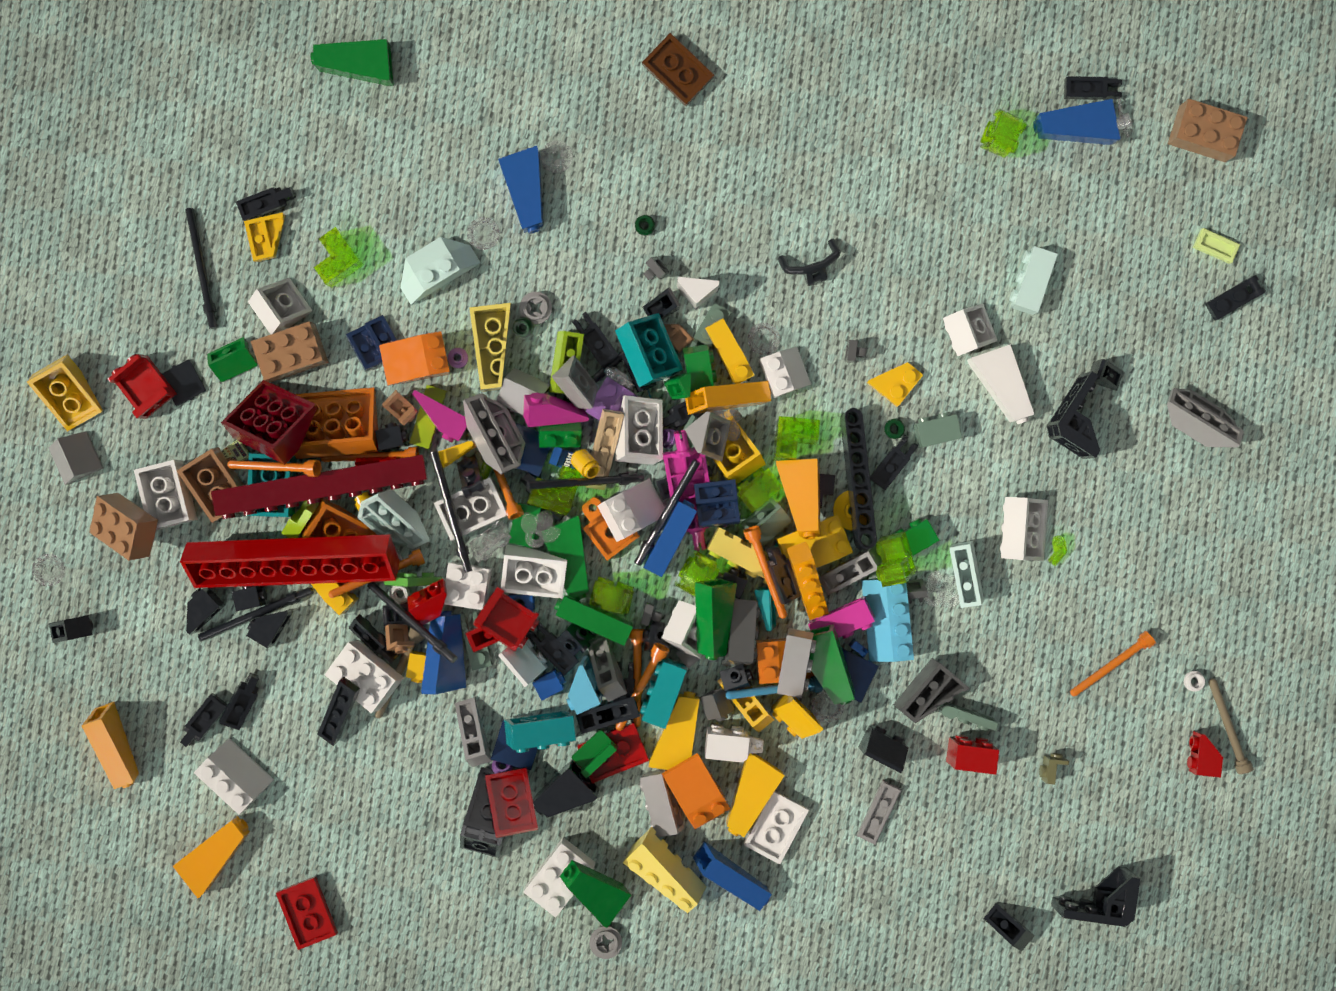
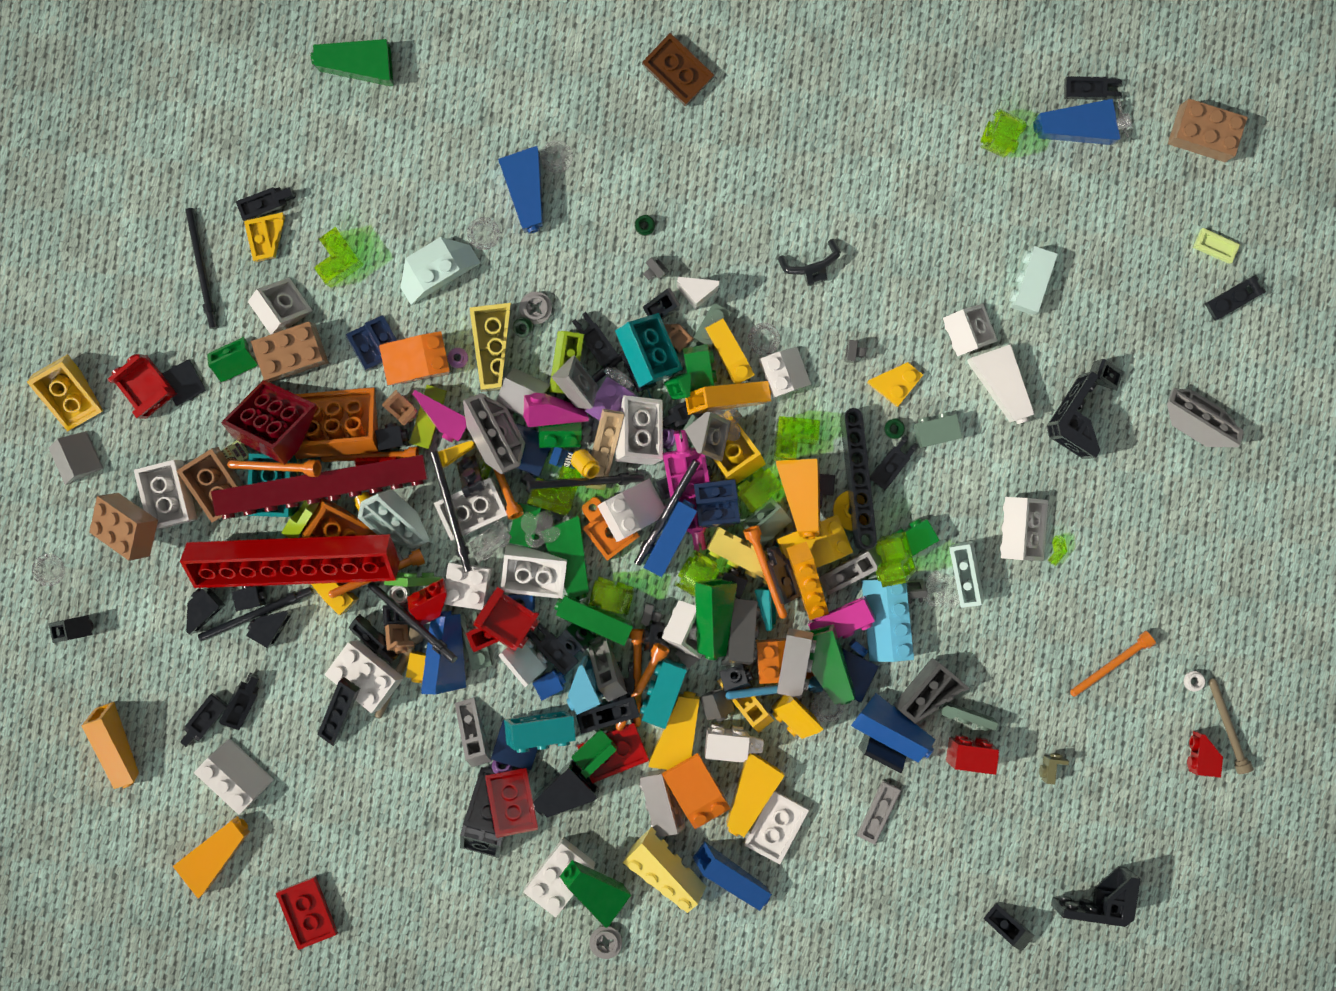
none -> blue slope [851,693,936,763]

